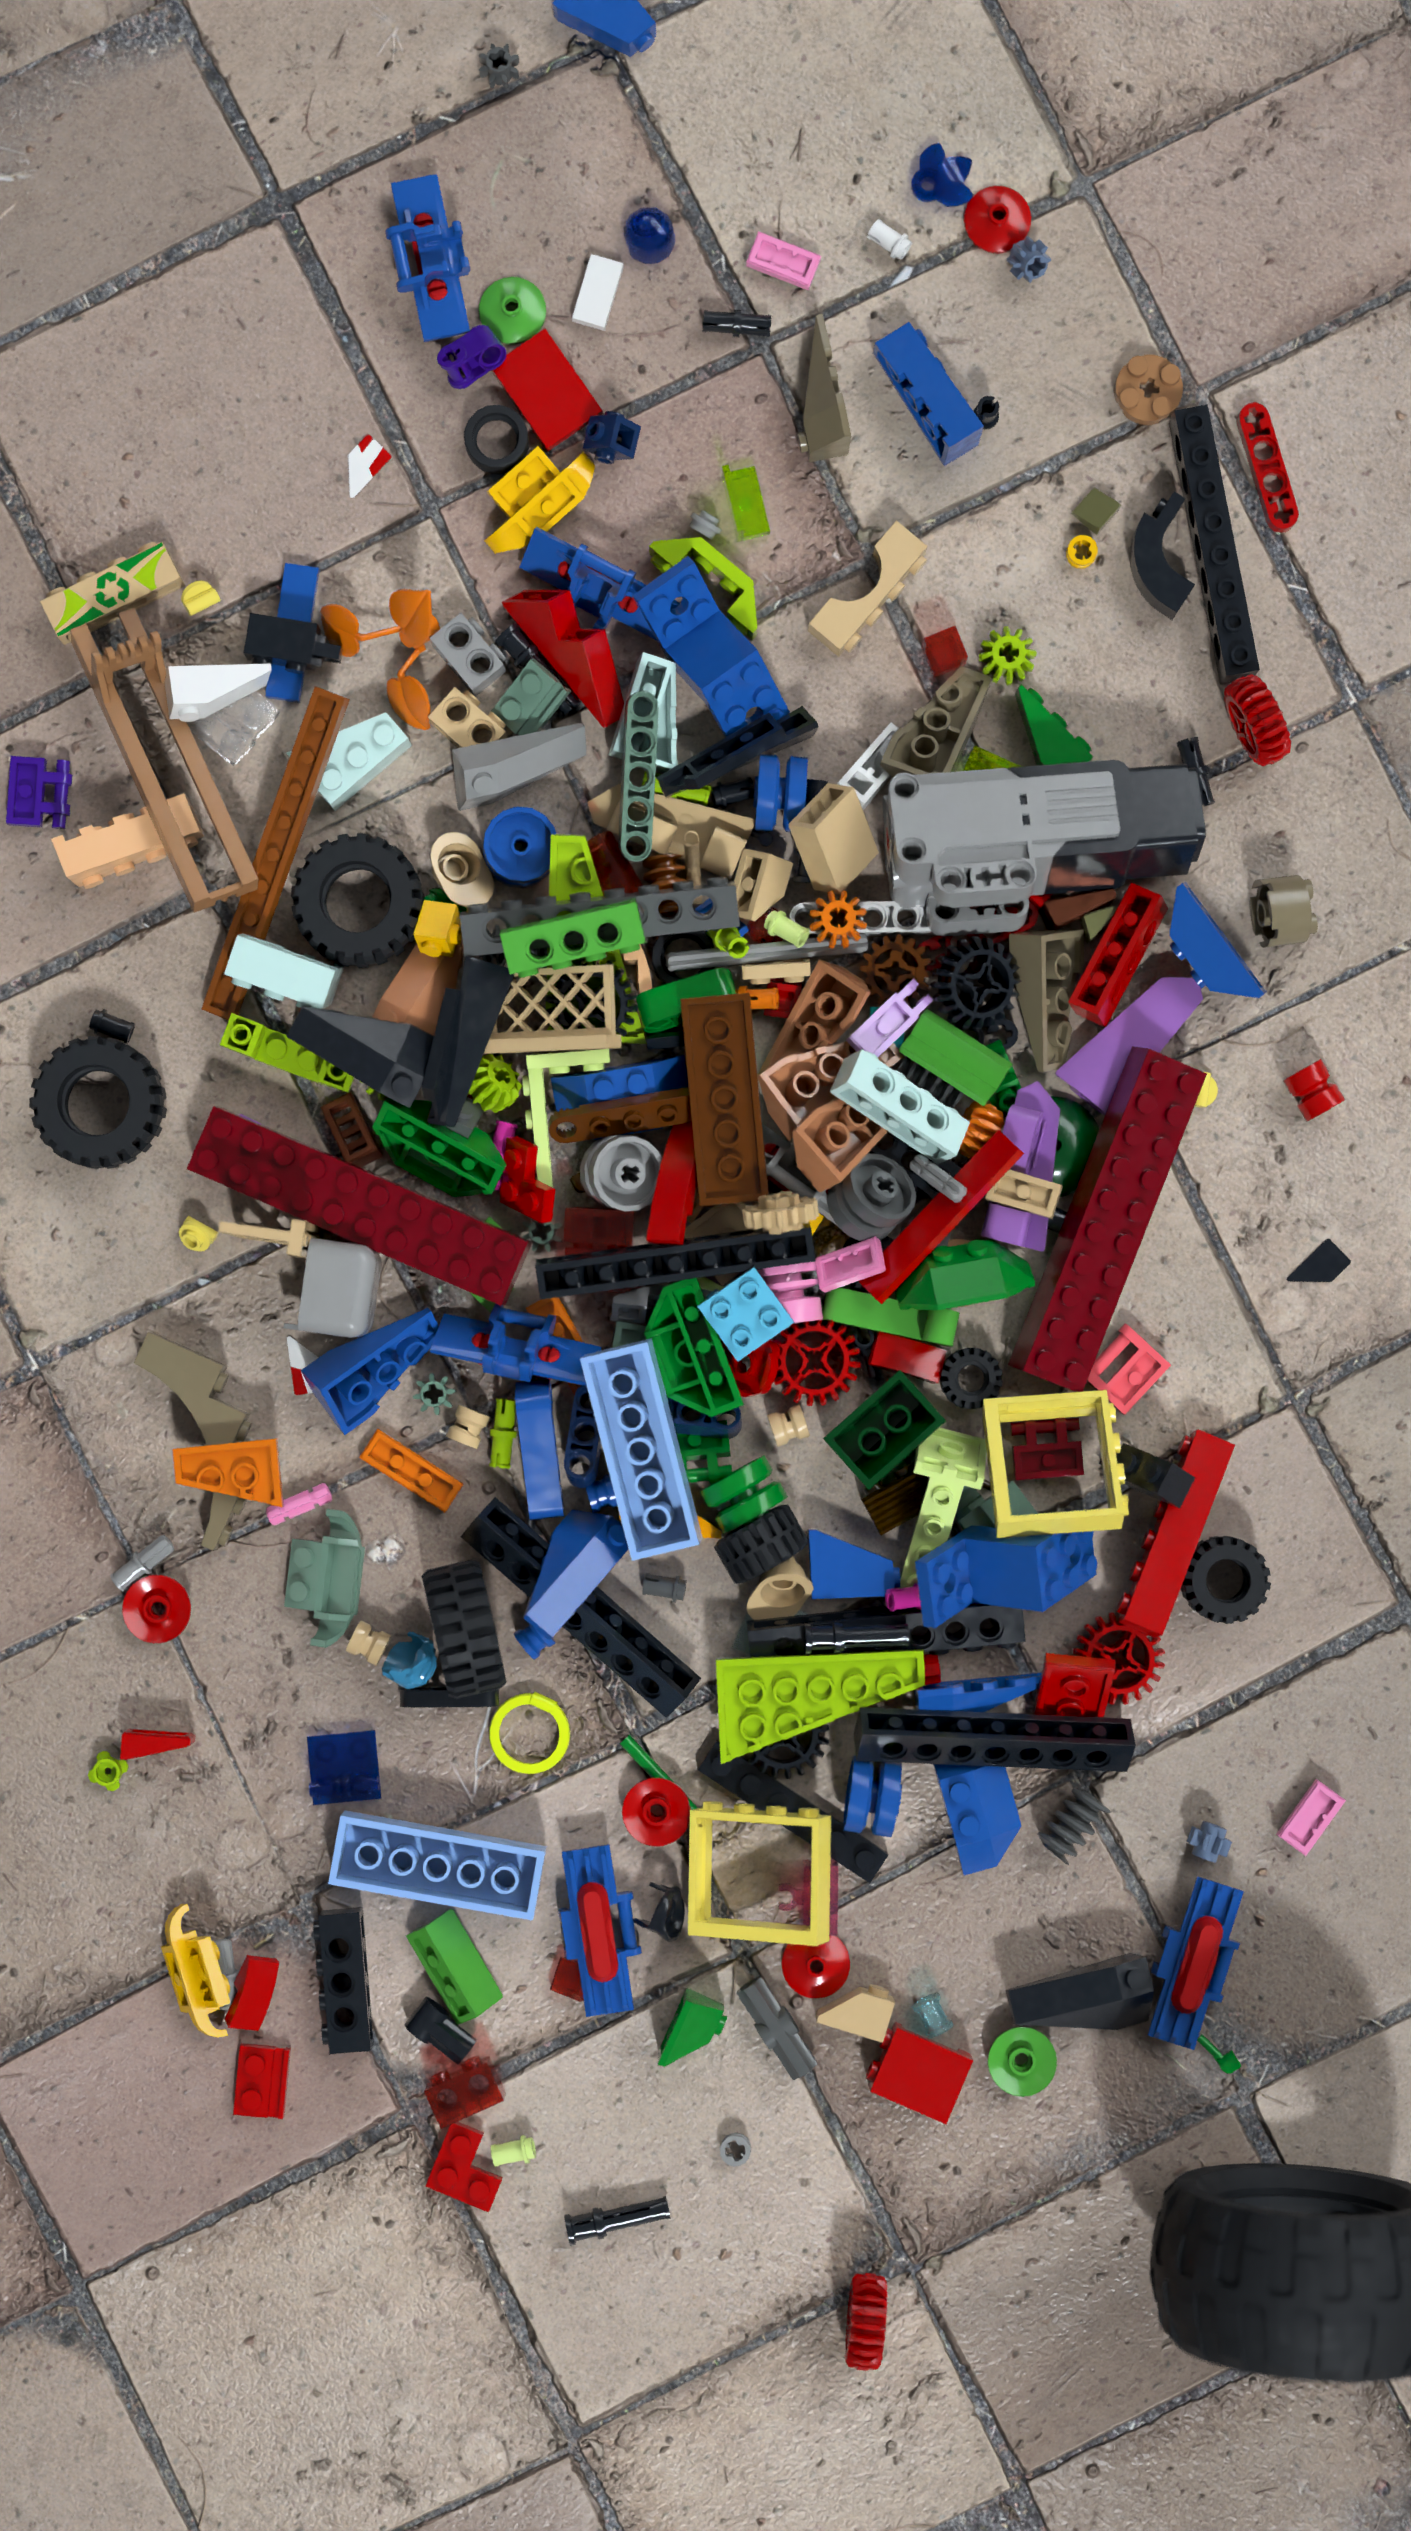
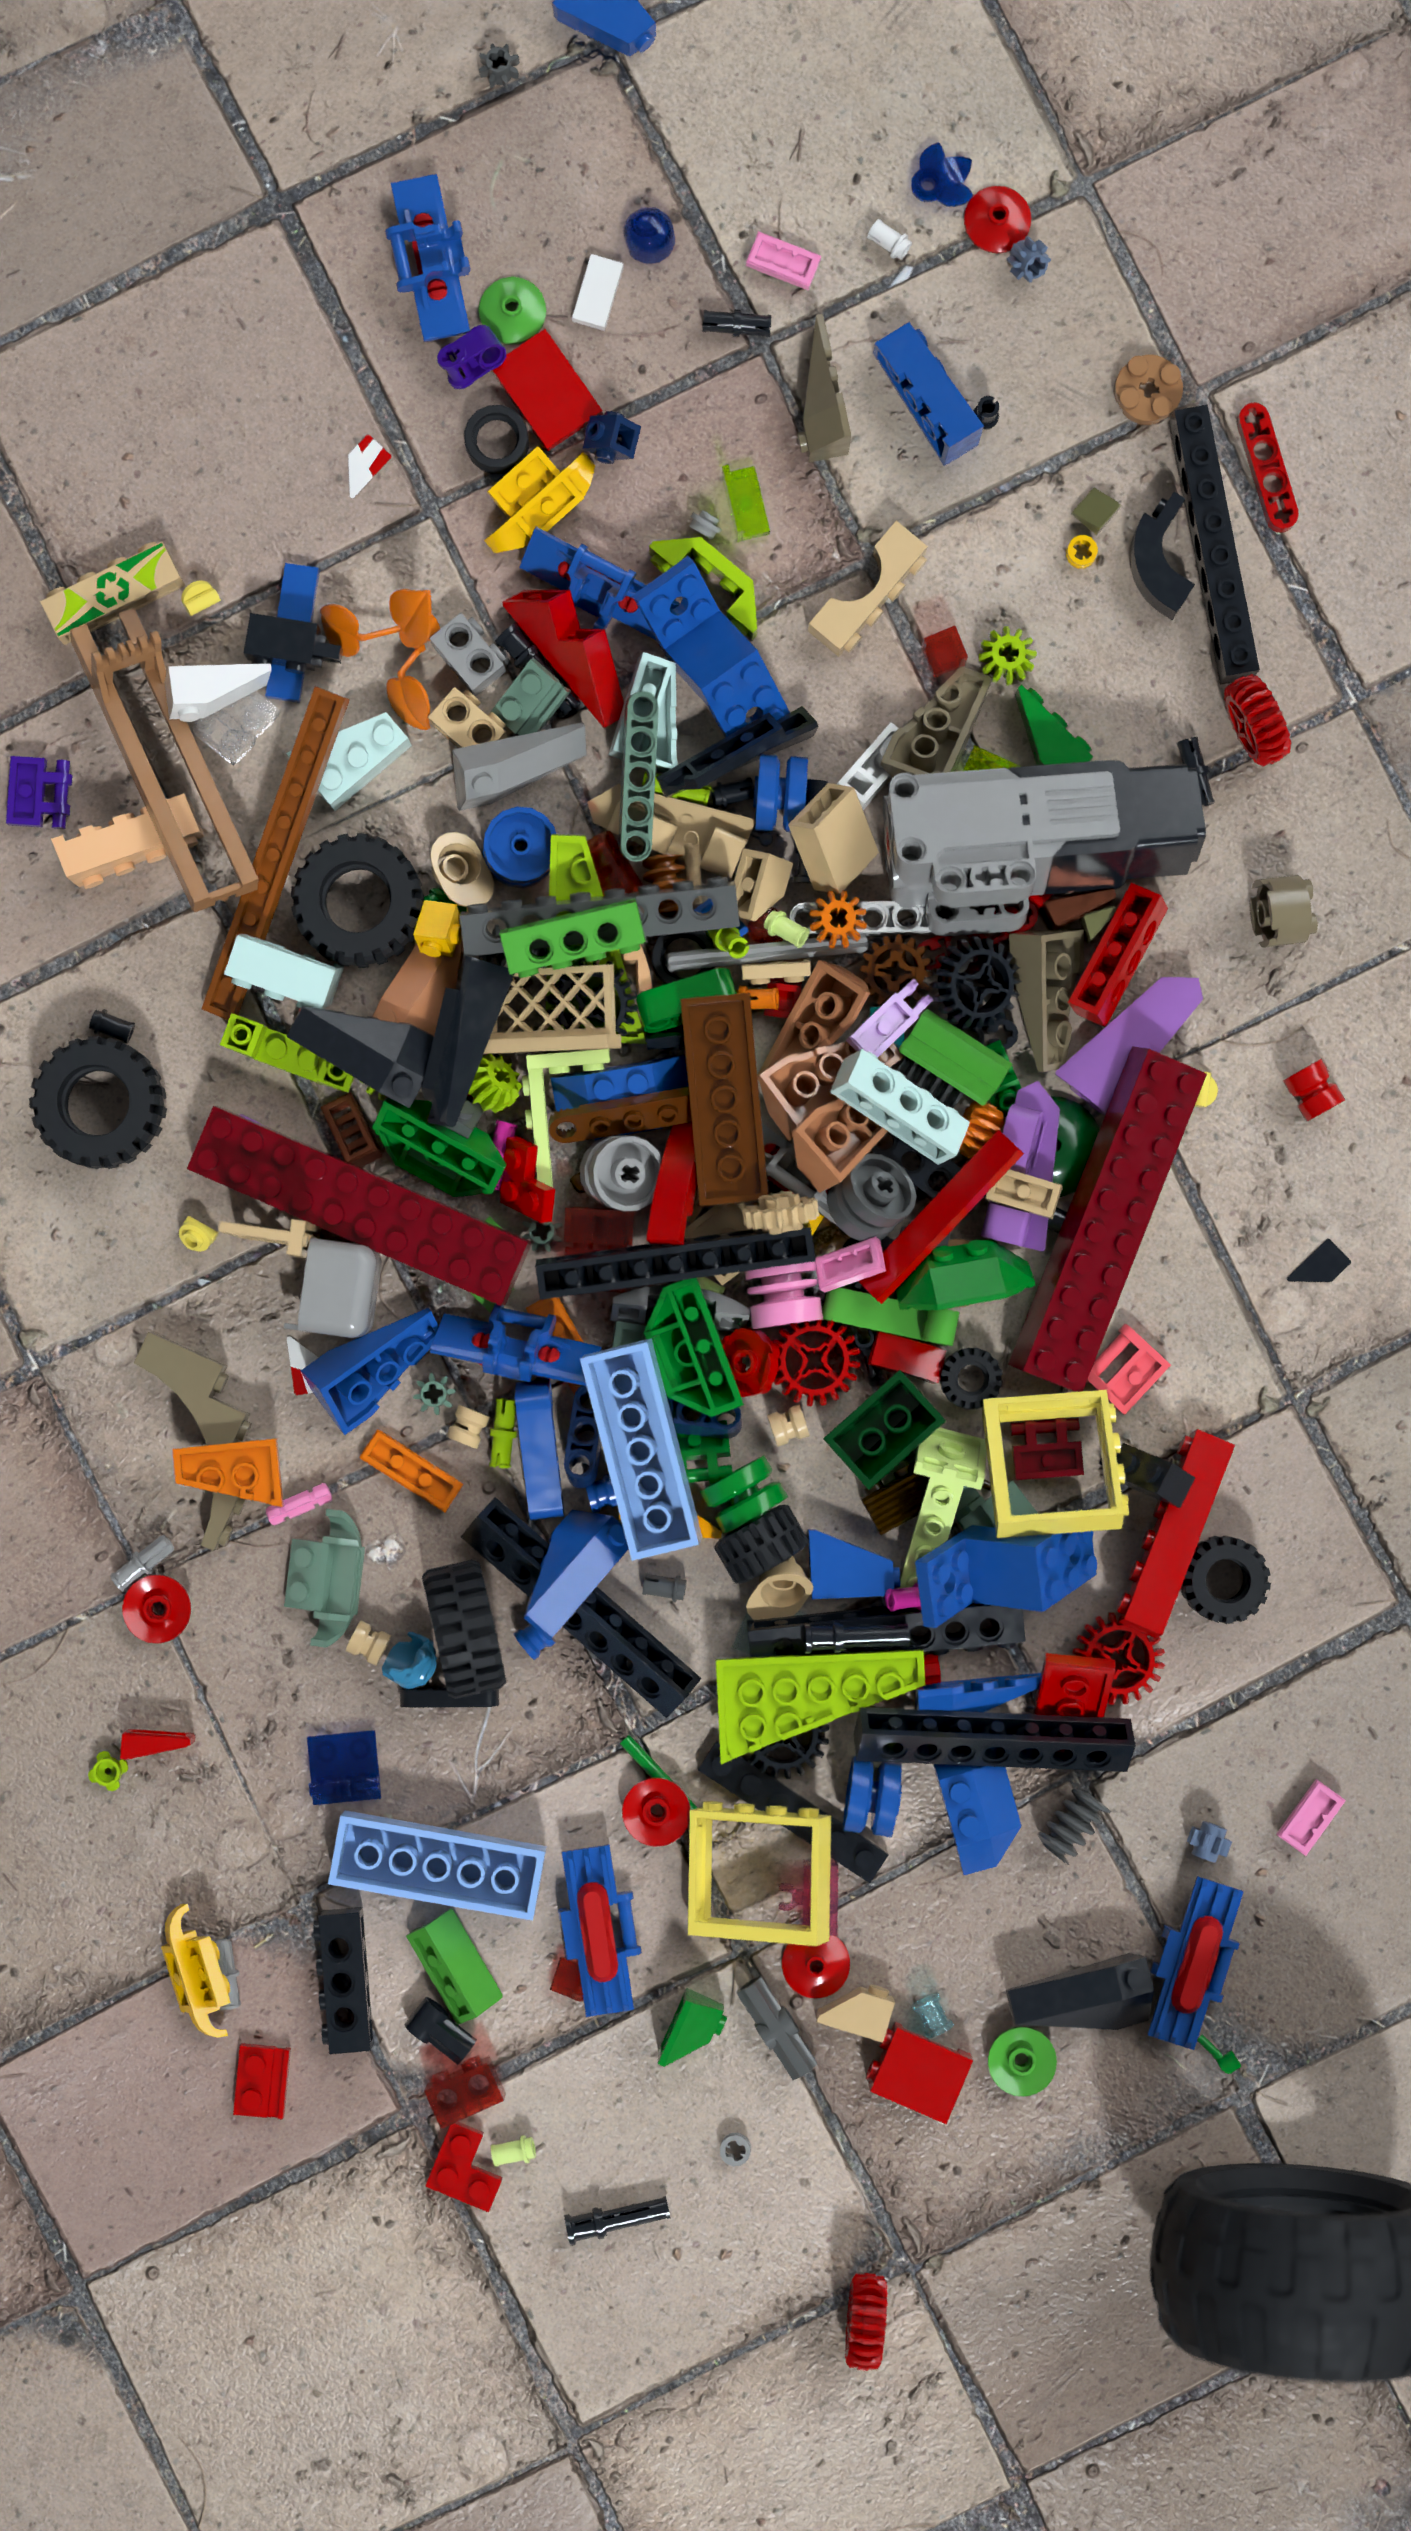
red slope [224,1955,279,2031] -> none
neon yellow piece [489,1691,570,1774] -> none
black piece [633,1882,685,1942] -> none
medium azure hinge [697,1267,794,1361] -> none
light grey axle [910,1154,967,1203] -> none
blue wedge [1169,882,1267,998] -> none

